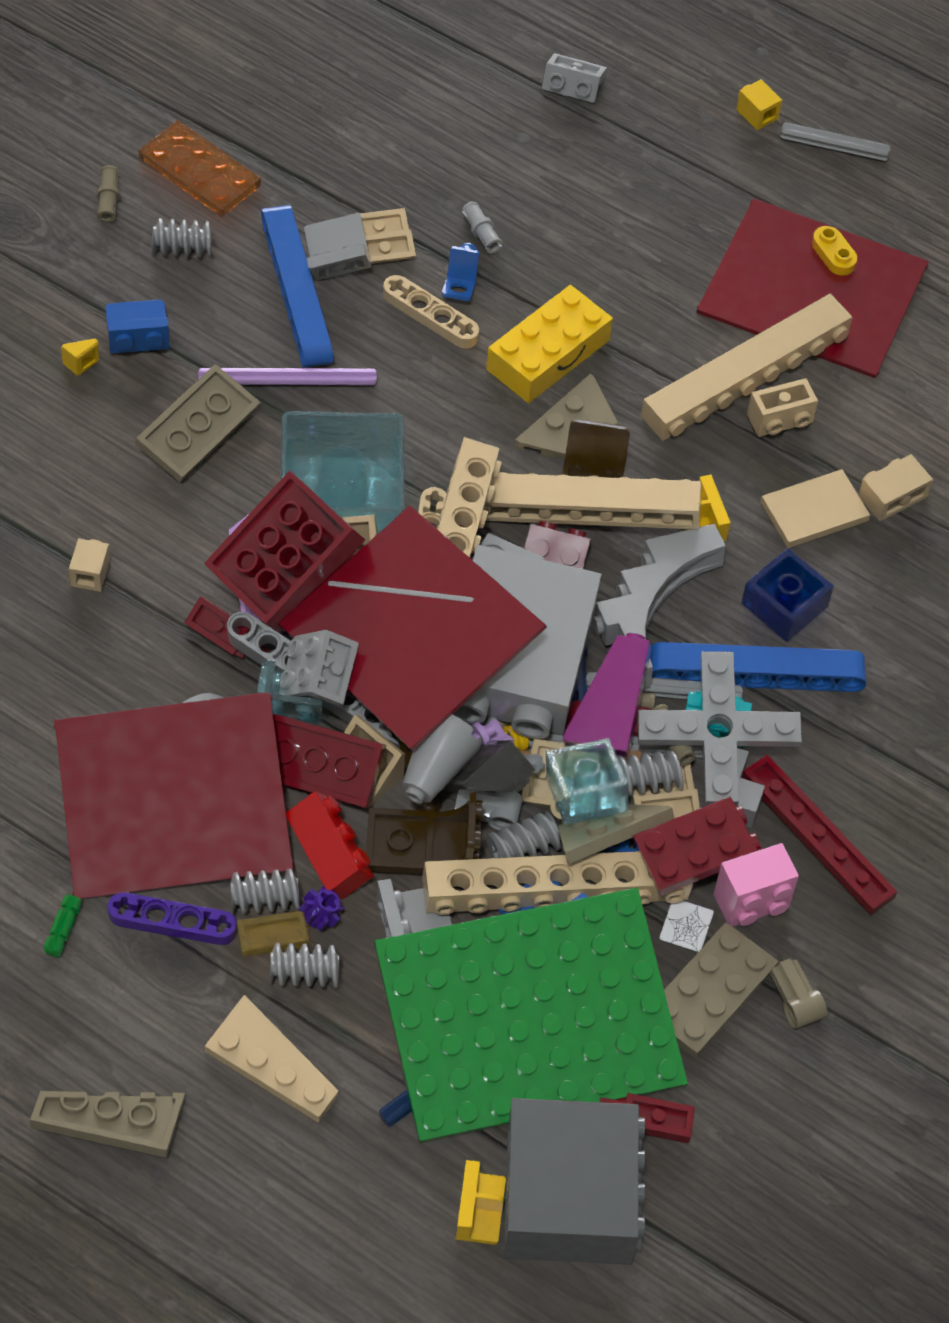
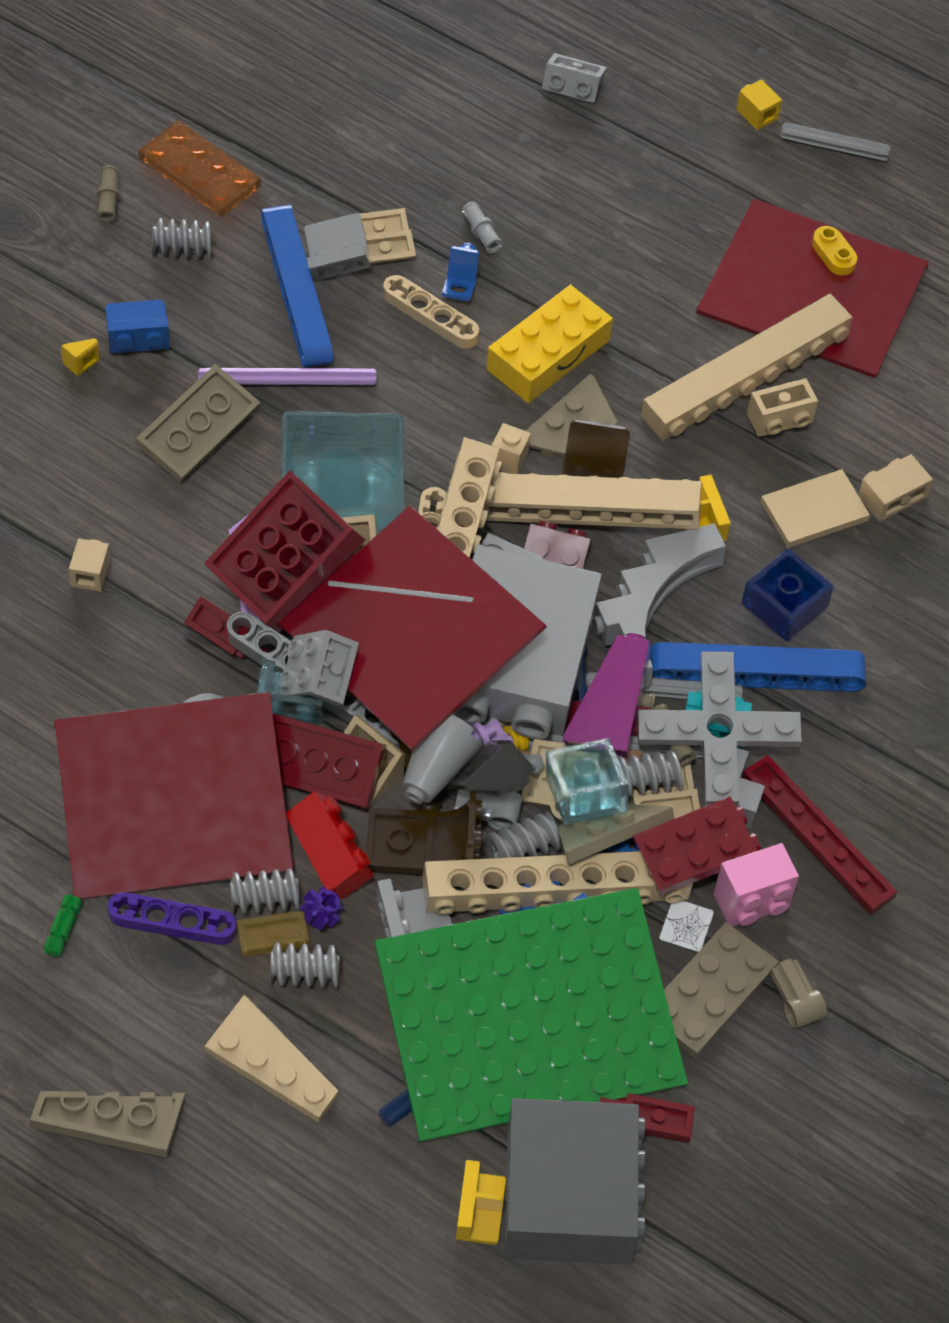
none -> tan brick [492,423,531,474]

